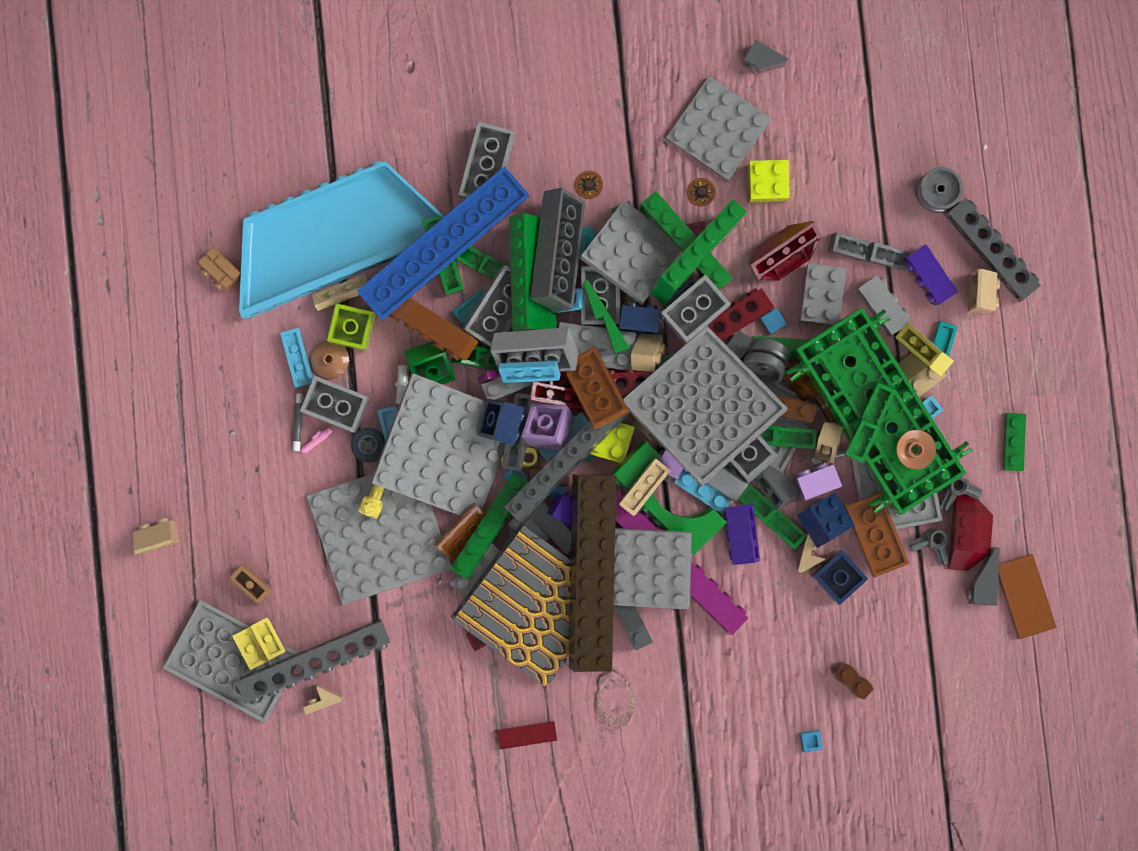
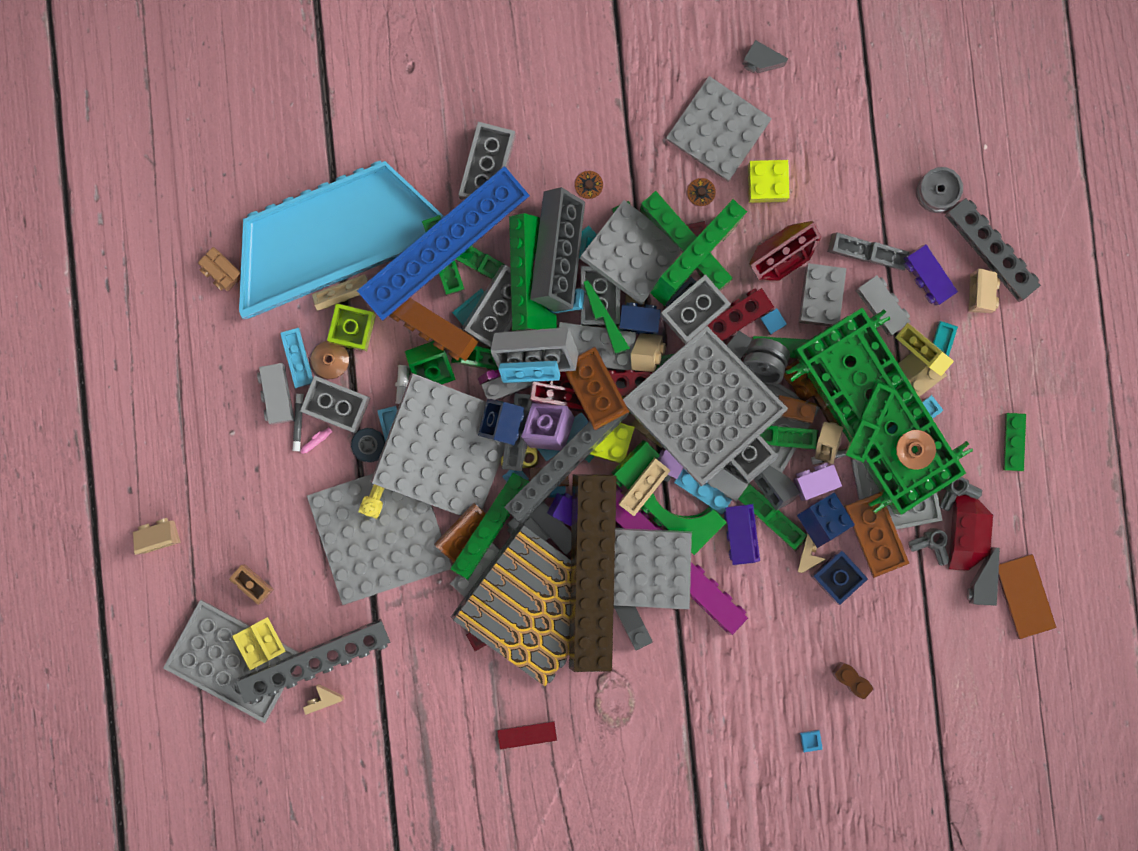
none -> light grey brick [257,363,294,425]

